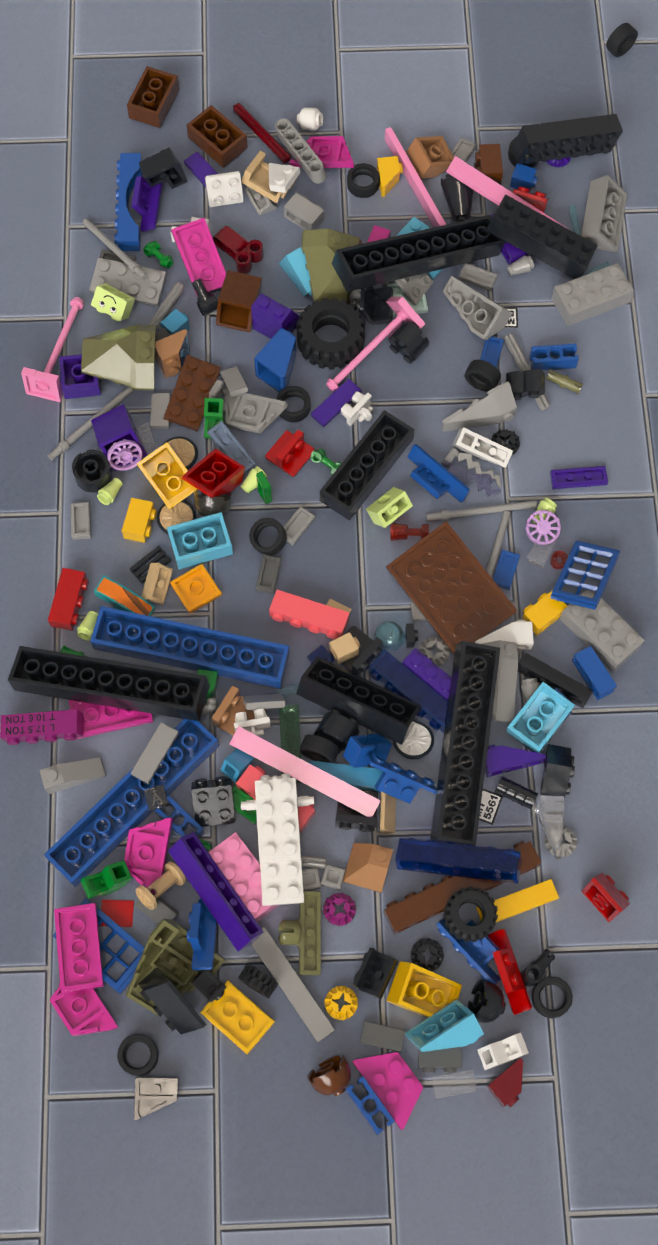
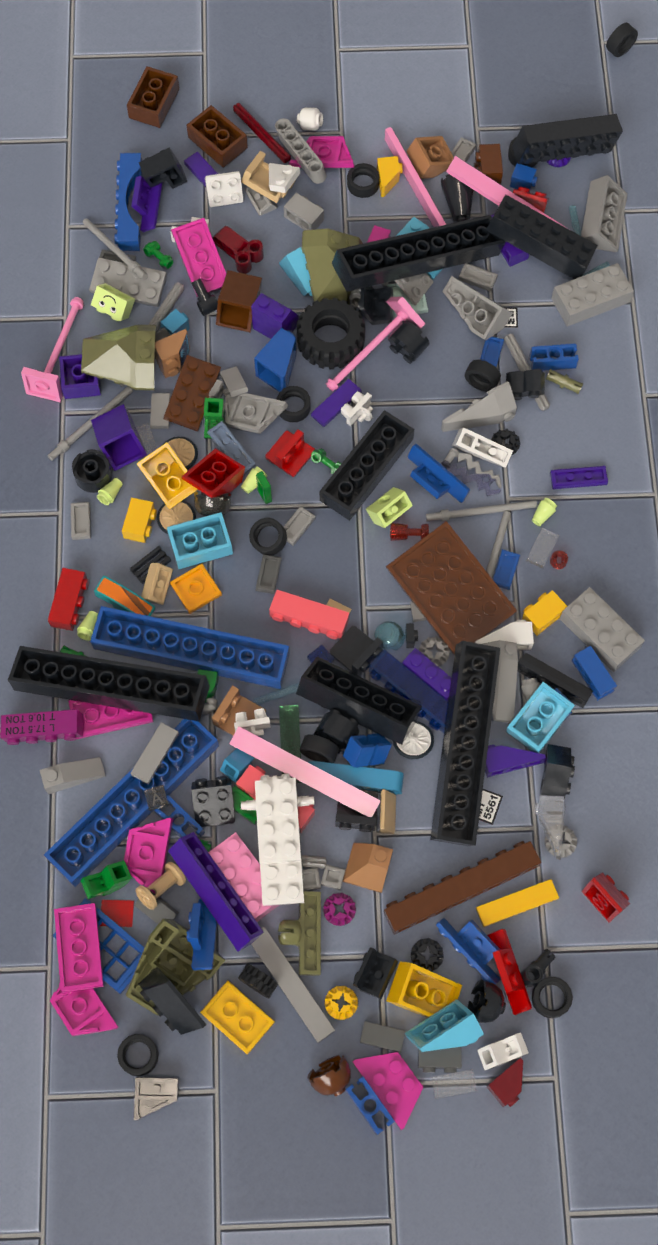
lavender wheel [107,439,142,471] -> none
black bracket [191,970,226,1003] -> none
light grey tile [243,694,285,710] -> none
tan brick [329,632,360,665] -> none
blue bracket [365,754,437,804] -> none
clear blue brick [395,838,522,883] -> none
black tyre [444,887,498,942] -> none
black axle [495,776,538,809] -> none
light grey cone [507,255,534,276] -> none
lavender wheel [525,510,561,545] -> none
blue piece [551,540,620,610] -> none

